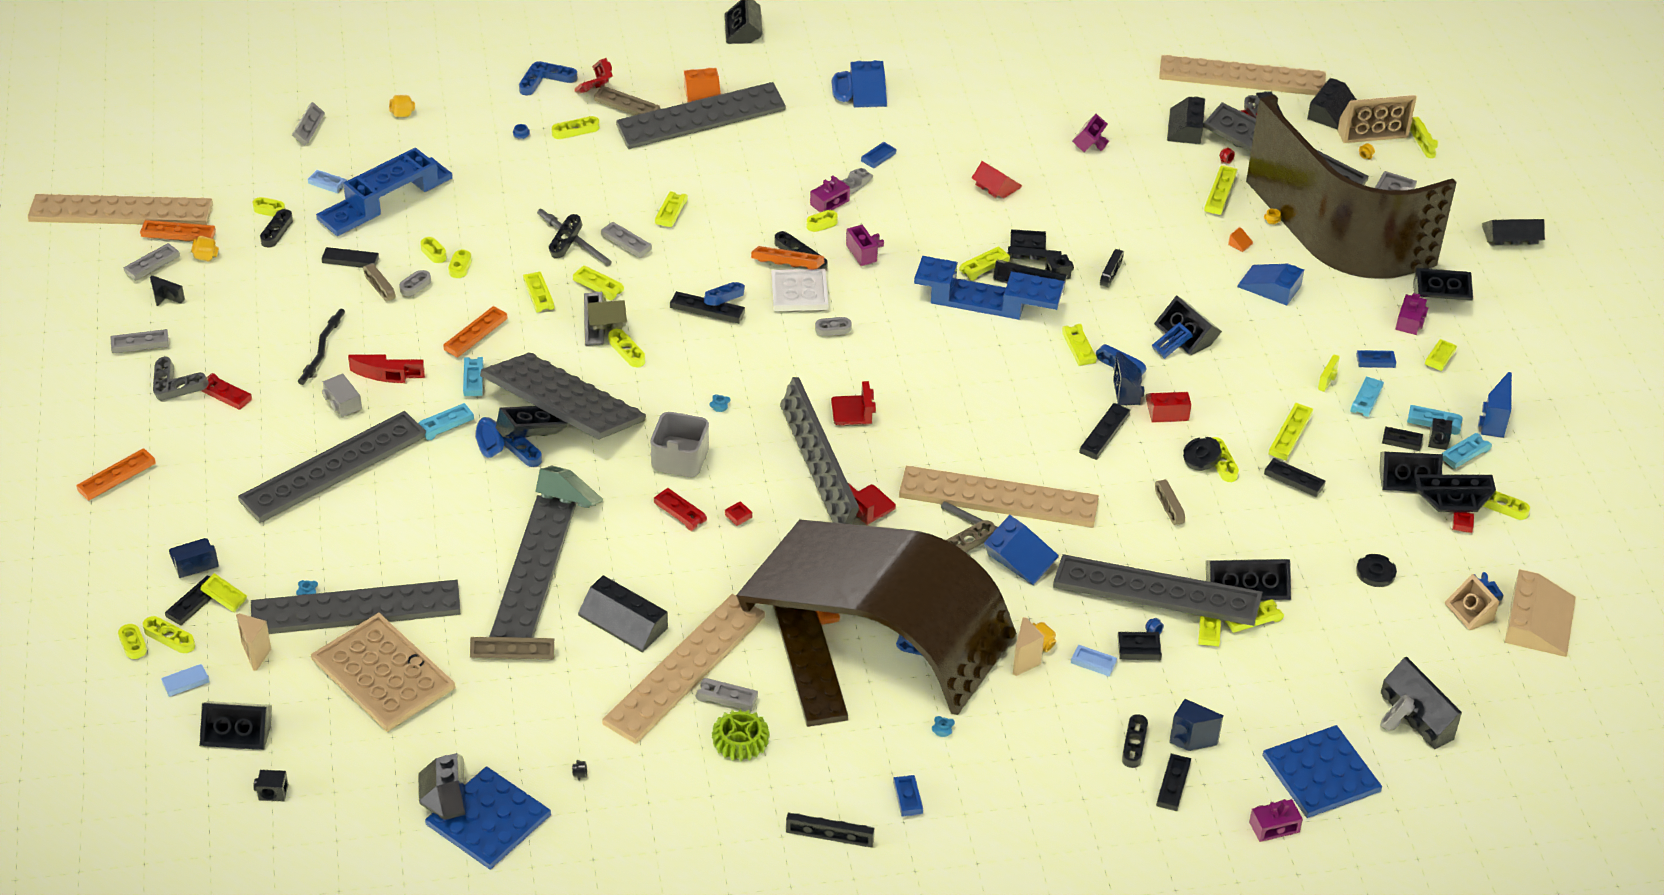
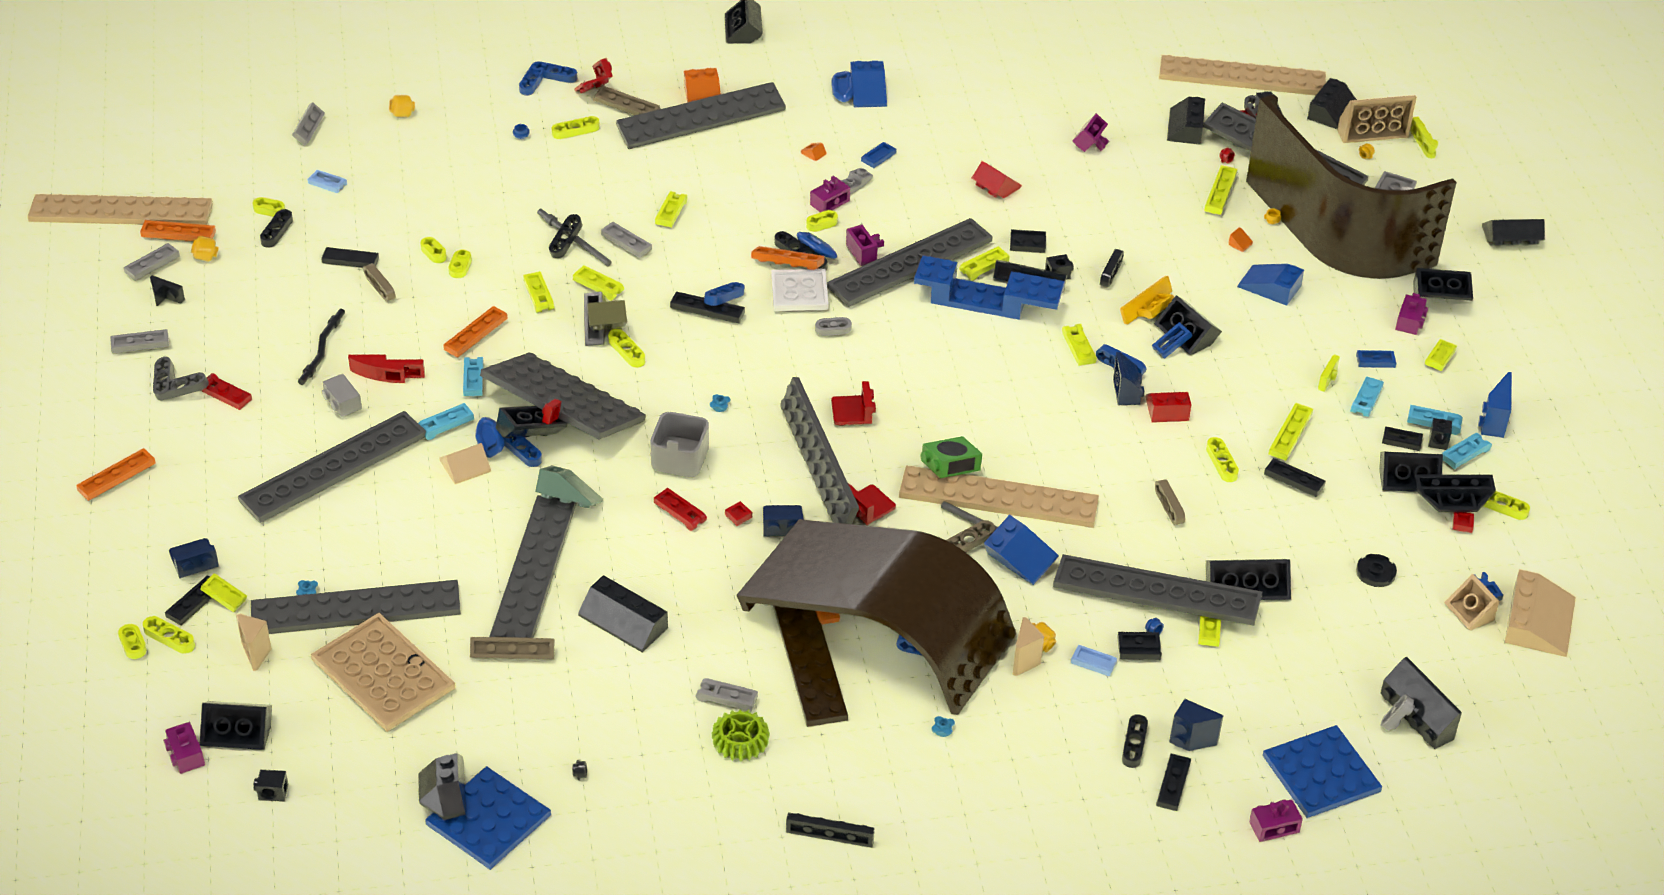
light blue tile [161,663,210,697] -> none
blue bracket [316,147,453,237] -> none
light grey plate [399,270,431,297] -> none
tan plate [602,593,765,744] -> none
blue plate [893,775,923,817] -> none
black plate [1007,246,1062,261] -> none
black plate [1079,403,1131,460] -> none
black tile [1183,436,1222,471] -> none
neon yellow plate [1224,599,1284,633] -> none
none -> magenta brick [163,721,205,774]
none -> tan slope [439,443,491,484]
none -> red plate [542,399,562,425]
none -> dark blue bracket [763,505,804,537]
none -> blue piece [796,231,838,259]
none -> orange slope [800,142,827,161]
none -> dark grey plate [827,218,993,307]
none -> bright green brick [920,436,983,478]
none -> yellow bracket [1120,276,1174,324]

